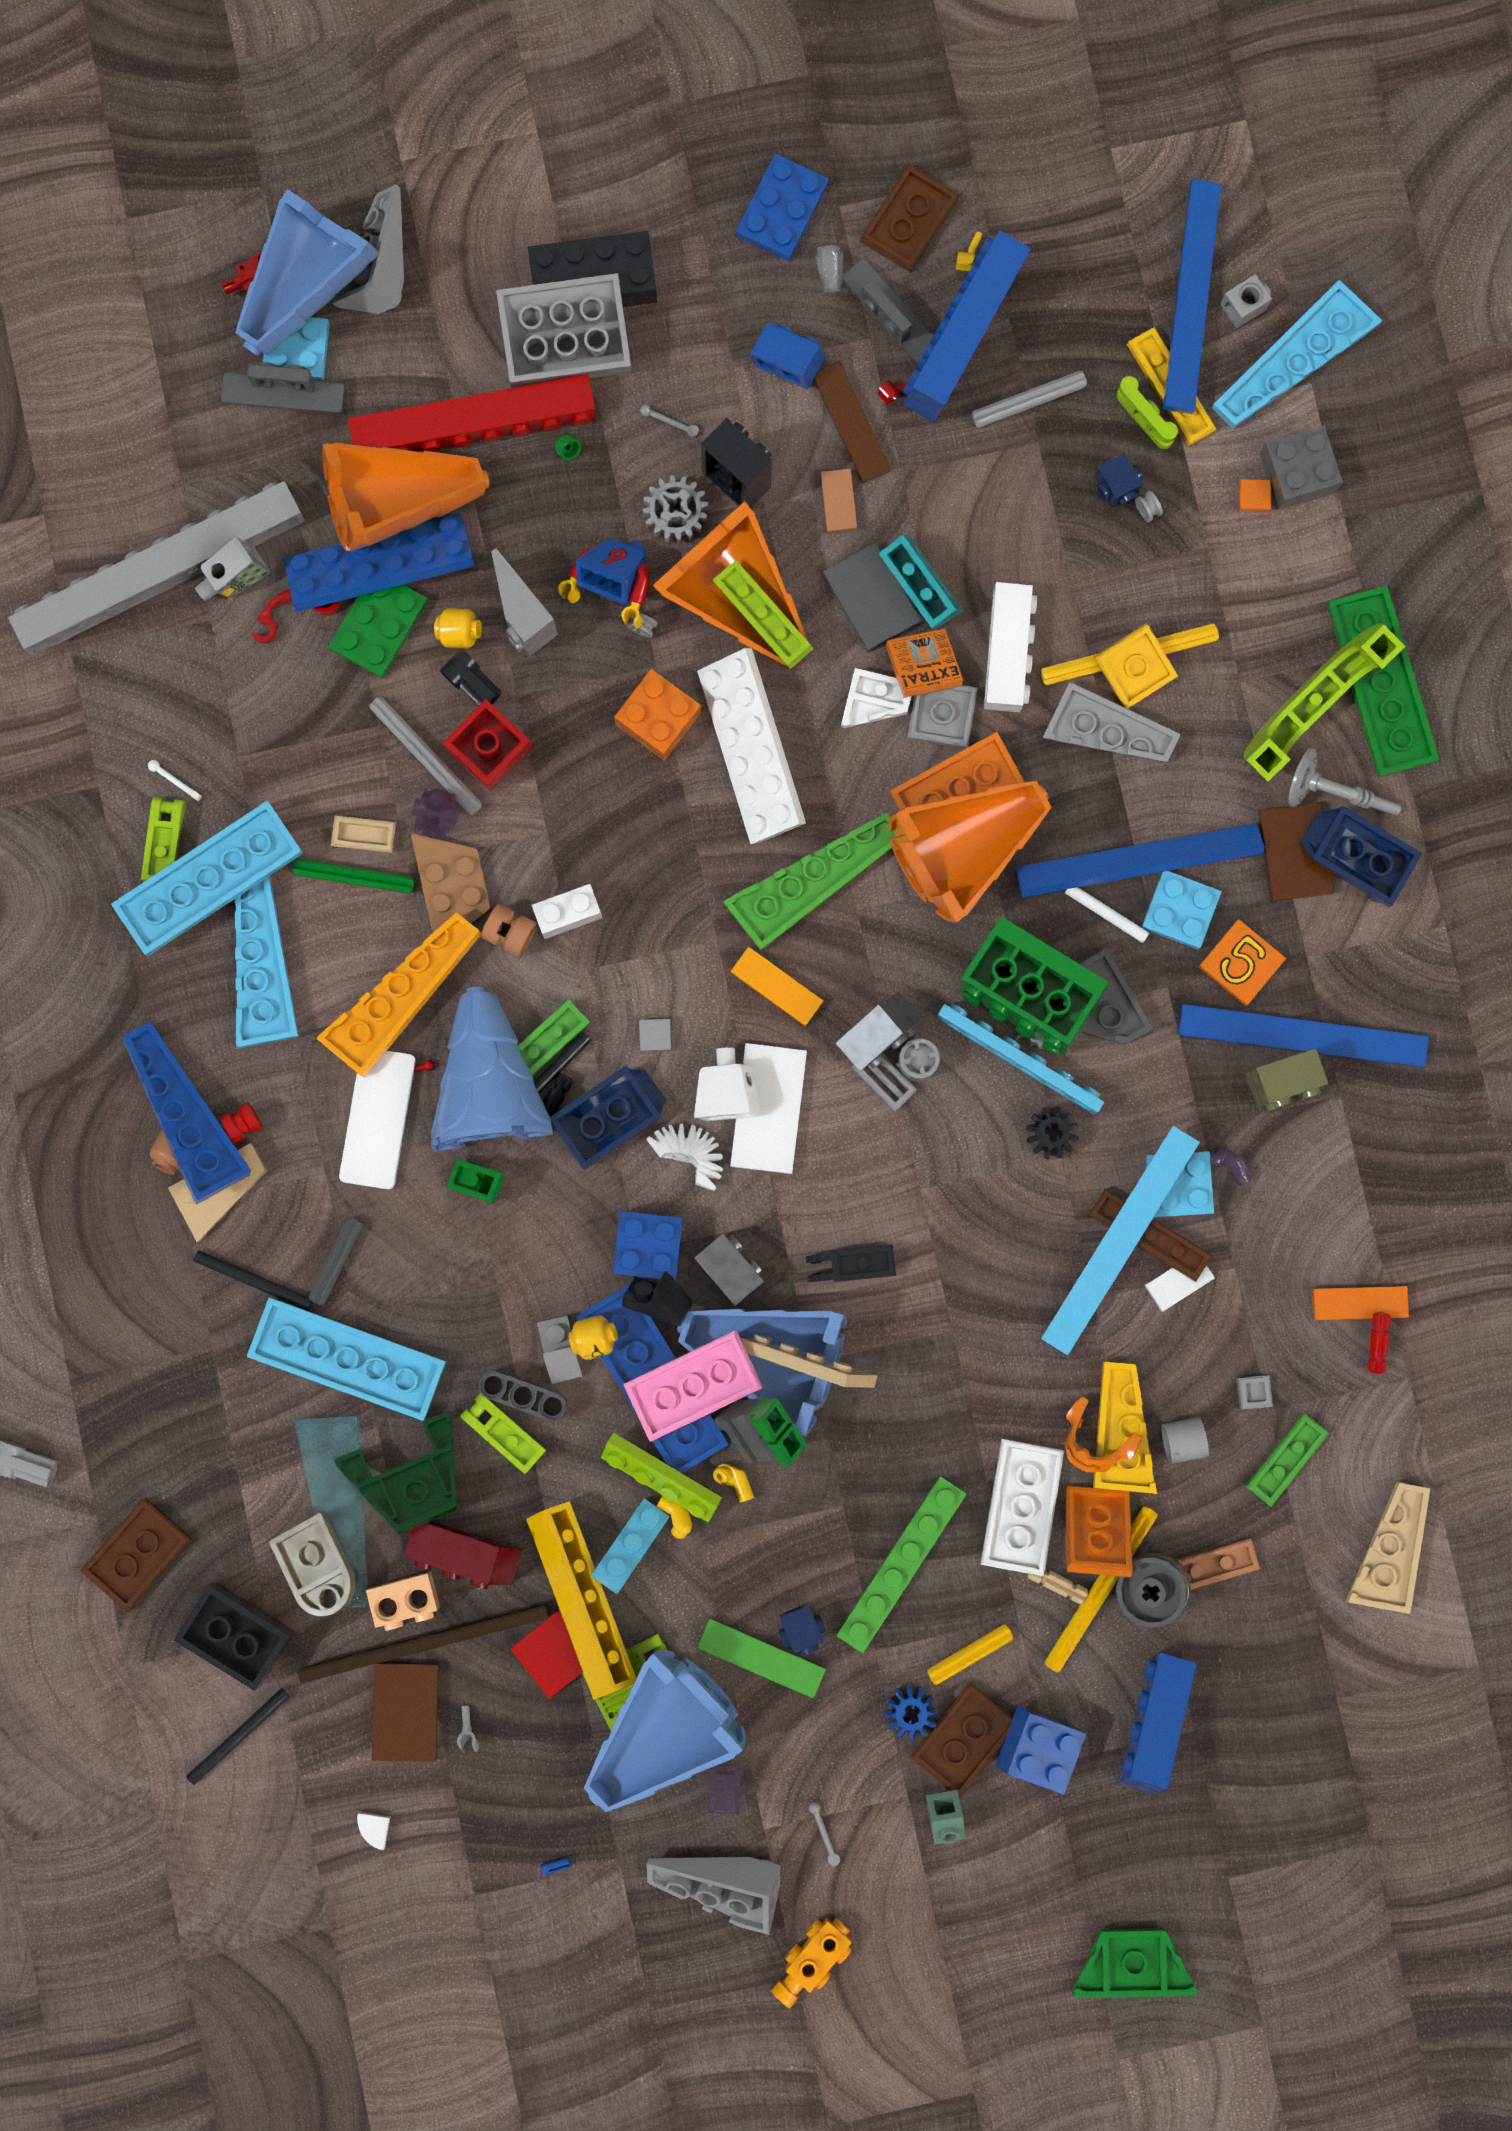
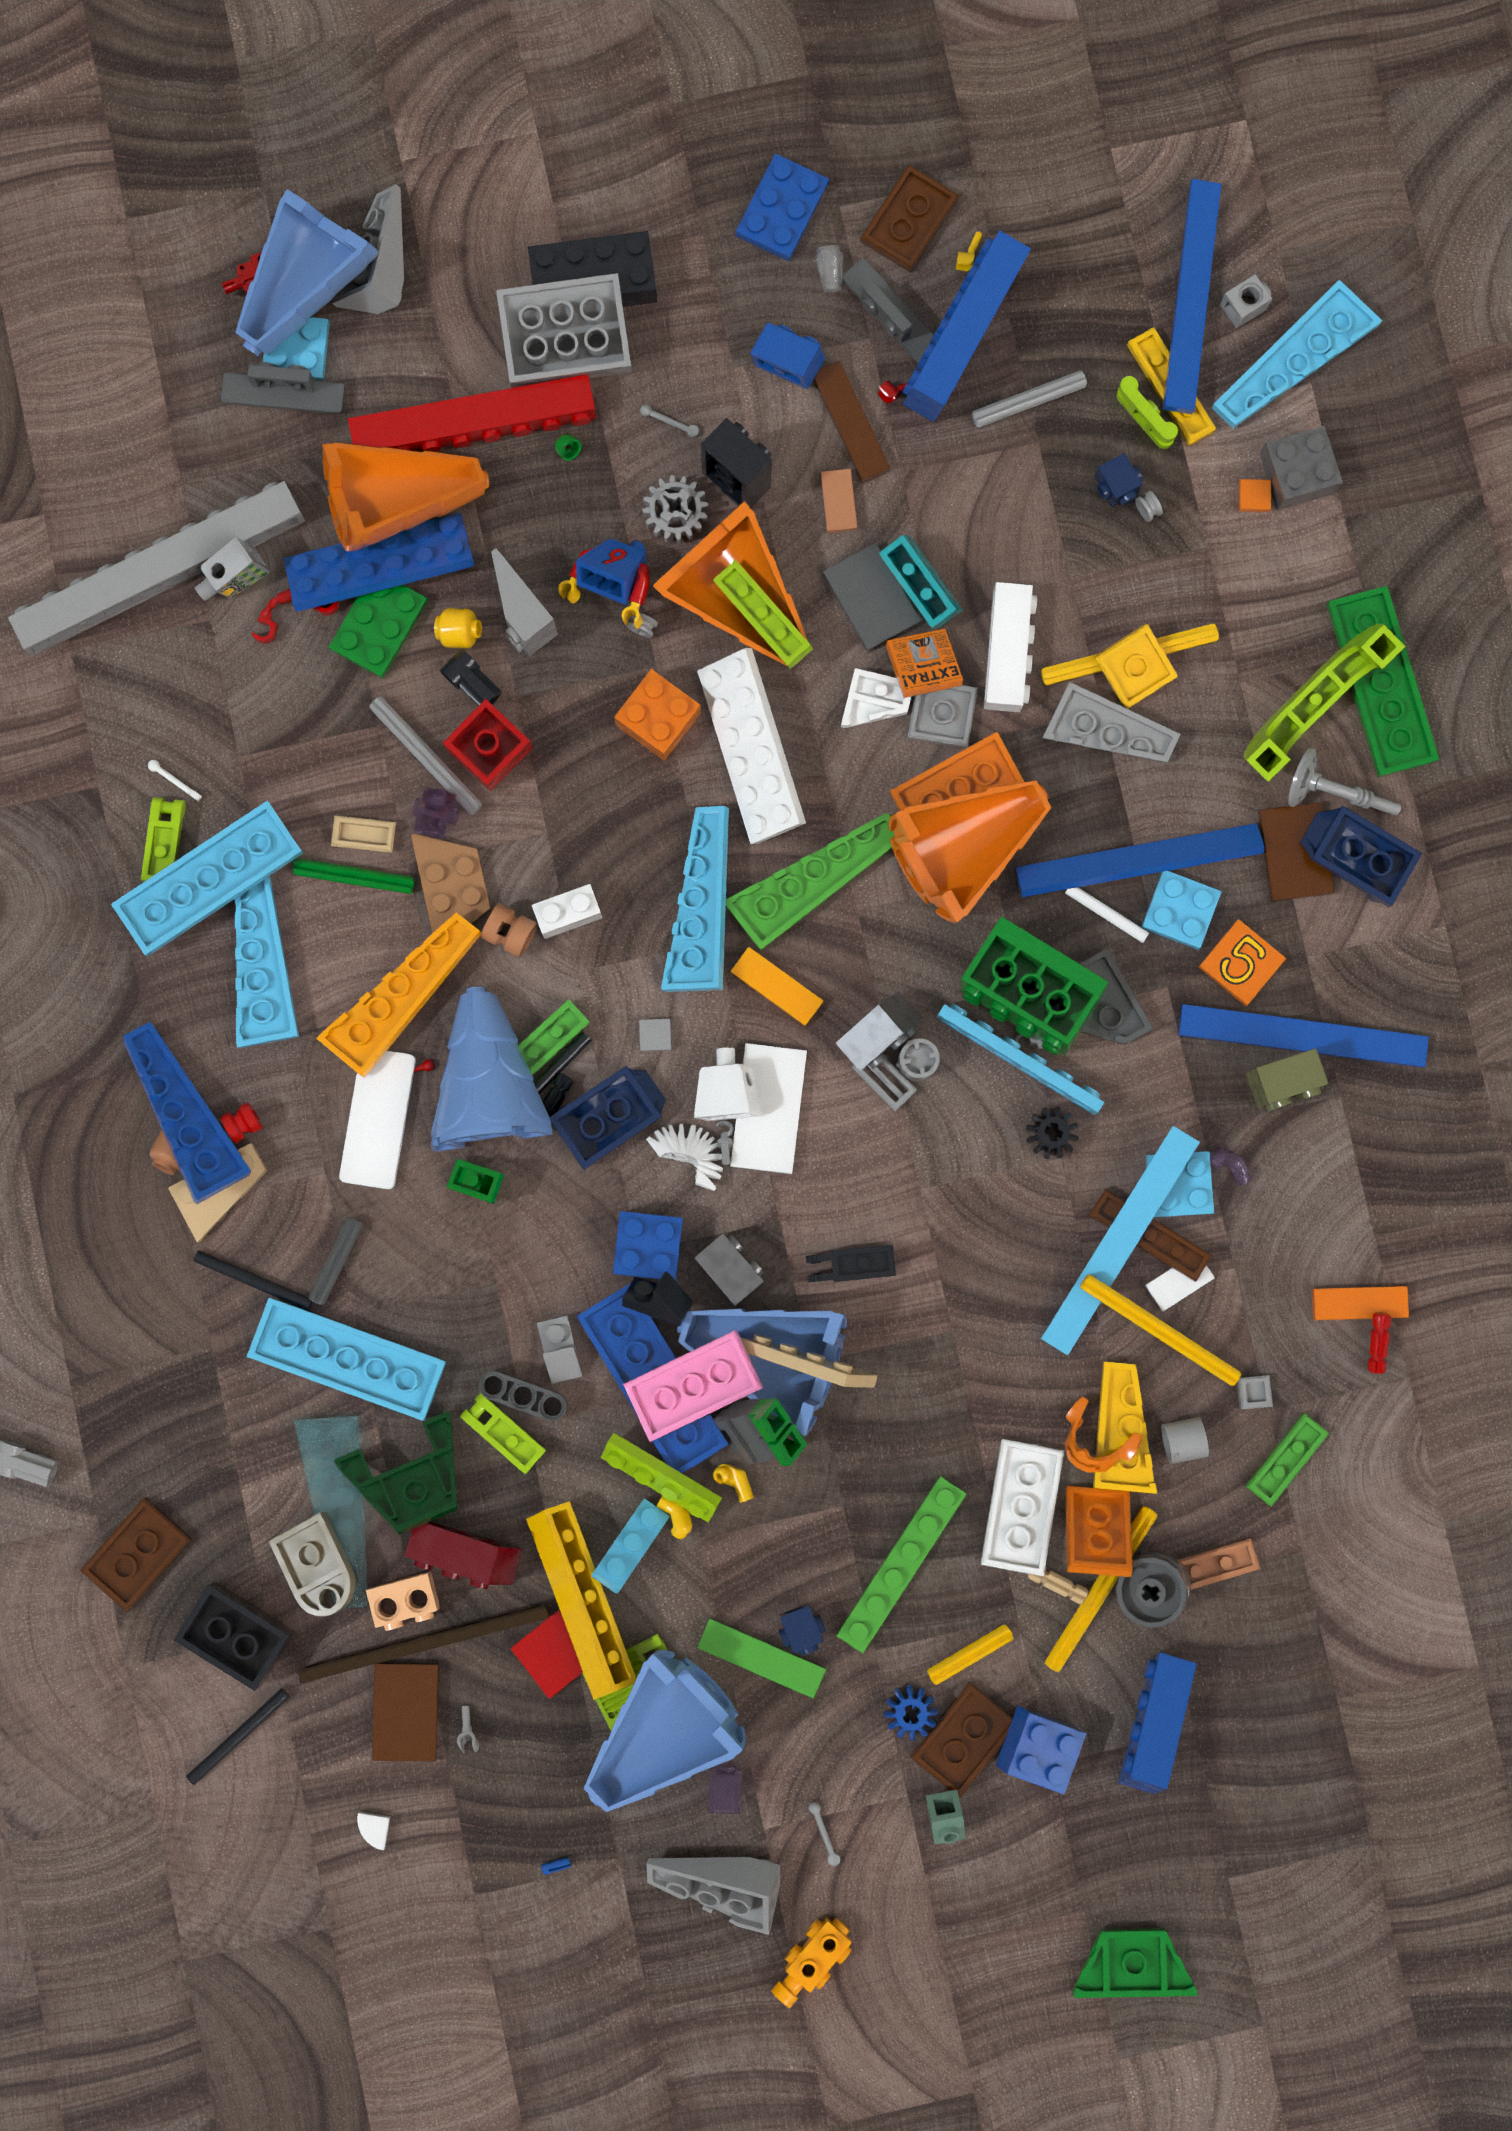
yellow head [569,1315,618,1360] -> none
tan wing [1346,1482,1431,1614] -> none
none -> medium azure wing [661,806,729,992]
none -> light grey hand [717,1120,734,1165]
none -> yellow axle [1080,1274,1241,1386]

